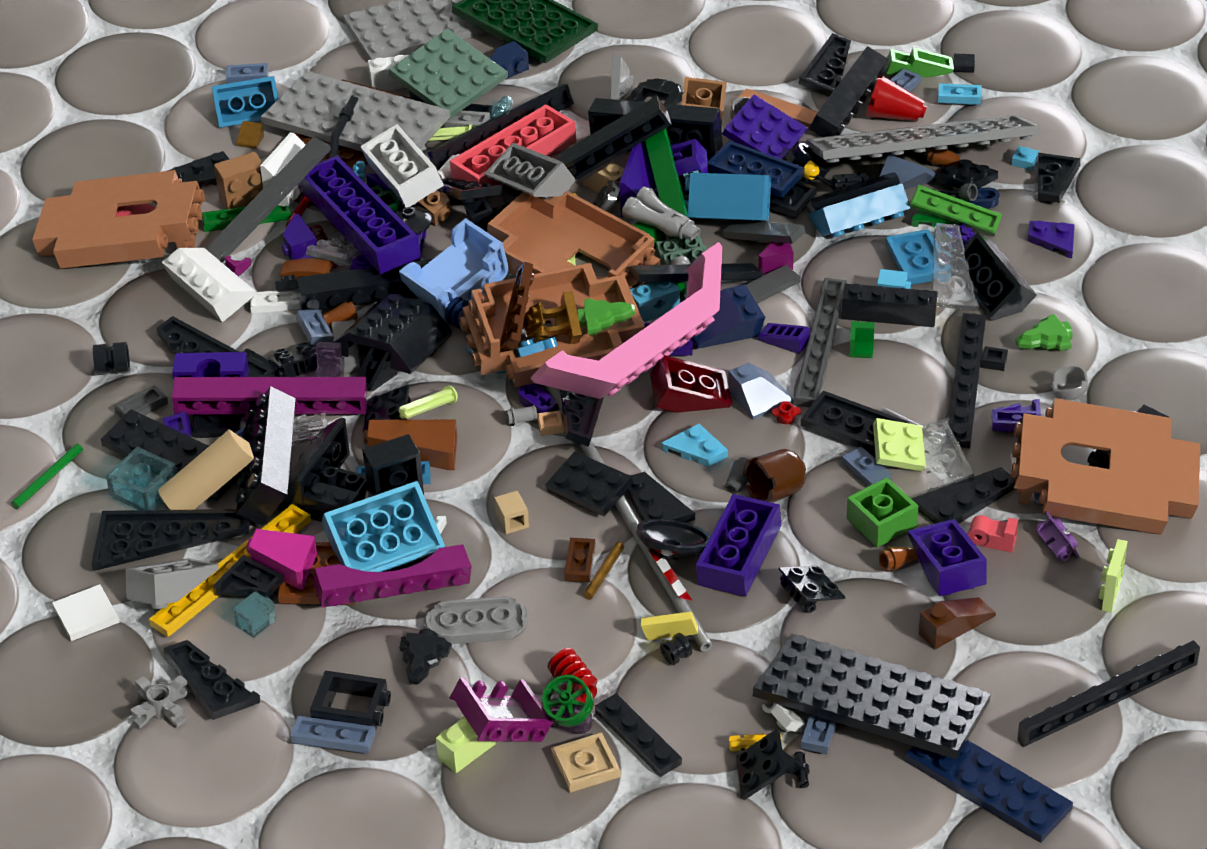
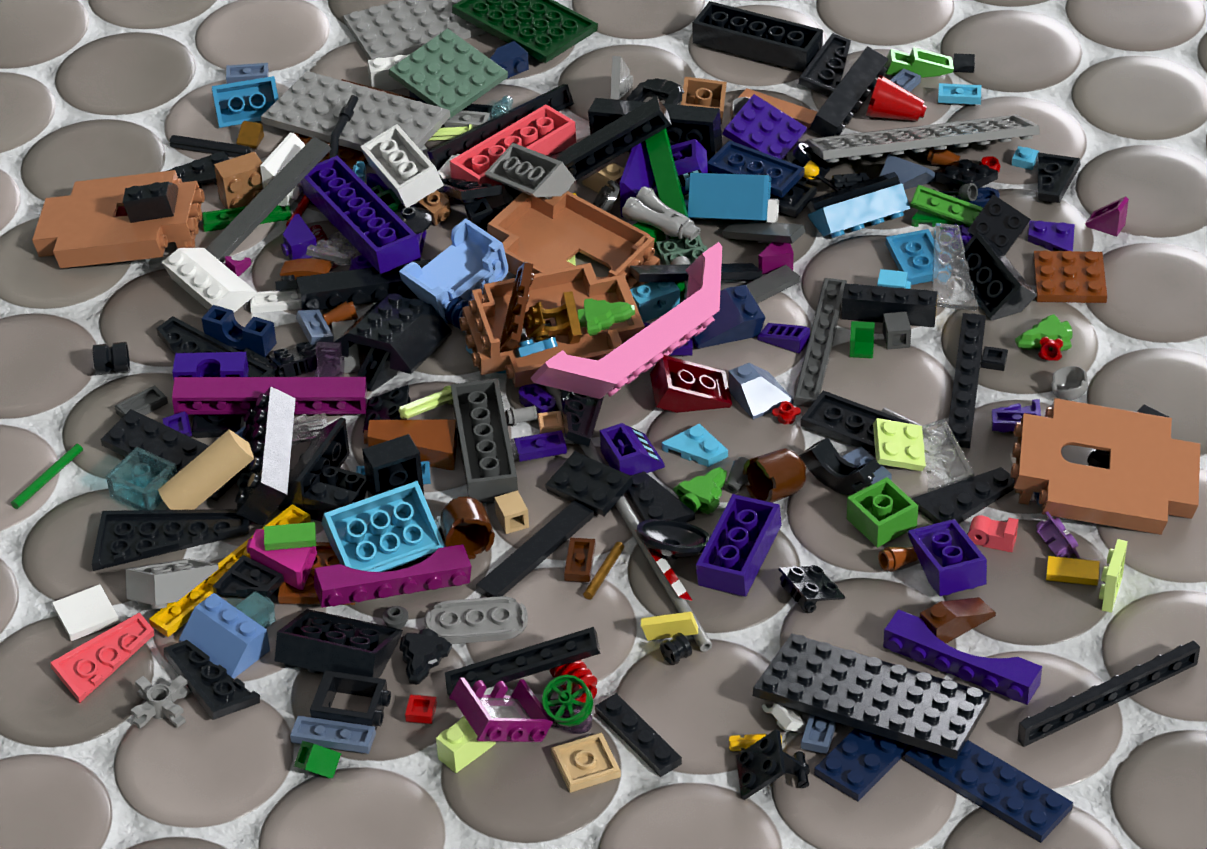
none -> coral wing [51,612,154,703]
none -> black slope [123,181,178,223]
none -> black axle [169,135,251,157]
none -> medium blue slope [179,593,270,679]
none -> dark blue arch [202,305,277,357]
none -> bright green tile [264,522,316,551]
none -> black slope [274,609,403,678]
none -> green panel [294,740,341,778]
none -> dark grey plate [383,606,409,629]
none -> red plate [405,695,437,724]
none -> reddish brown cylinder [440,497,495,559]
none -> black plate [445,627,601,697]
none -> dark grey brick [451,378,518,503]
none -> black tile [476,500,594,597]
none -> dark purple plate [514,430,567,462]
none -> dark purple slope [600,423,665,476]
none -> bright green rock [673,467,727,514]
none -> black brick [692,1,823,72]
none -> white tile [767,199,779,223]
none -> black arch [799,437,881,495]
none -> dark blue plate [814,728,913,802]
none -> dark grey brick [882,312,911,350]
none -> dark purple arch [883,609,1042,705]
none -> black plate [967,194,1031,255]
none -> red plate [979,156,1001,172]
none -> dark orange plate [1033,250,1107,303]
none -> red plate [1038,337,1063,361]
none -> yellow tile [1046,556,1100,586]
none -> magenta slope [1085,196,1129,237]

